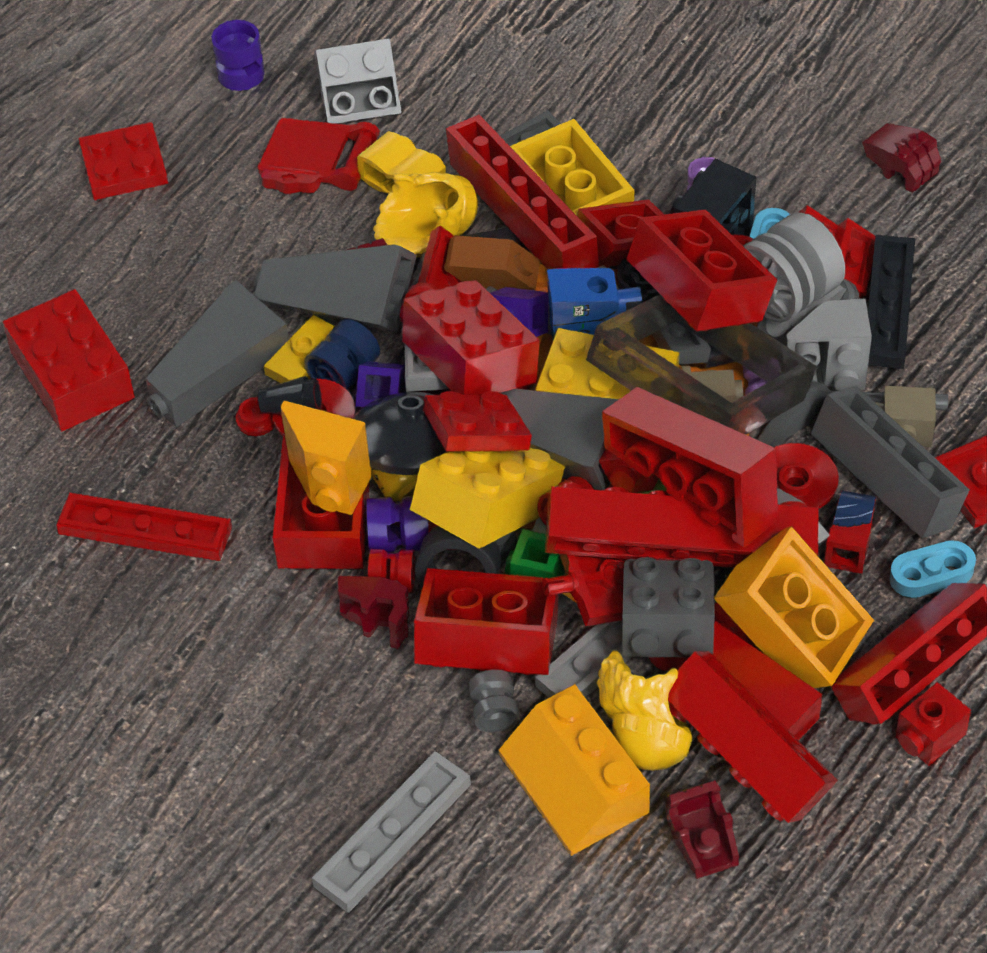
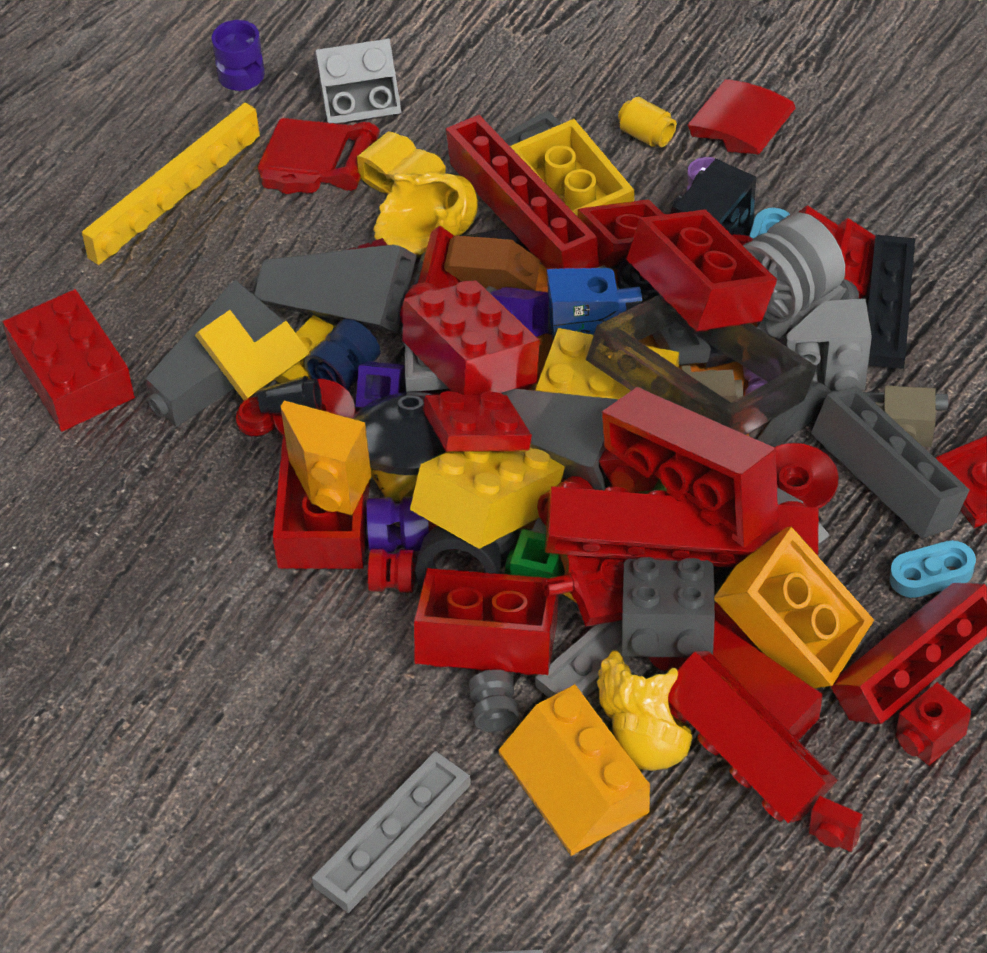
red tile [56,492,232,561] -> none
red plate [78,122,169,200] -> none
dark red hand [338,576,410,649] -> none
dark red hand [665,780,739,879] -> none
leg [824,490,876,574] -> none
dark red hand [862,123,942,193] -> none
none -> yellow plate [82,102,260,266]
none -> yellow tile [195,310,310,401]
none -> yellow brick [618,97,677,147]
none -> red slope [688,79,796,155]
none -> red plate [809,796,863,853]

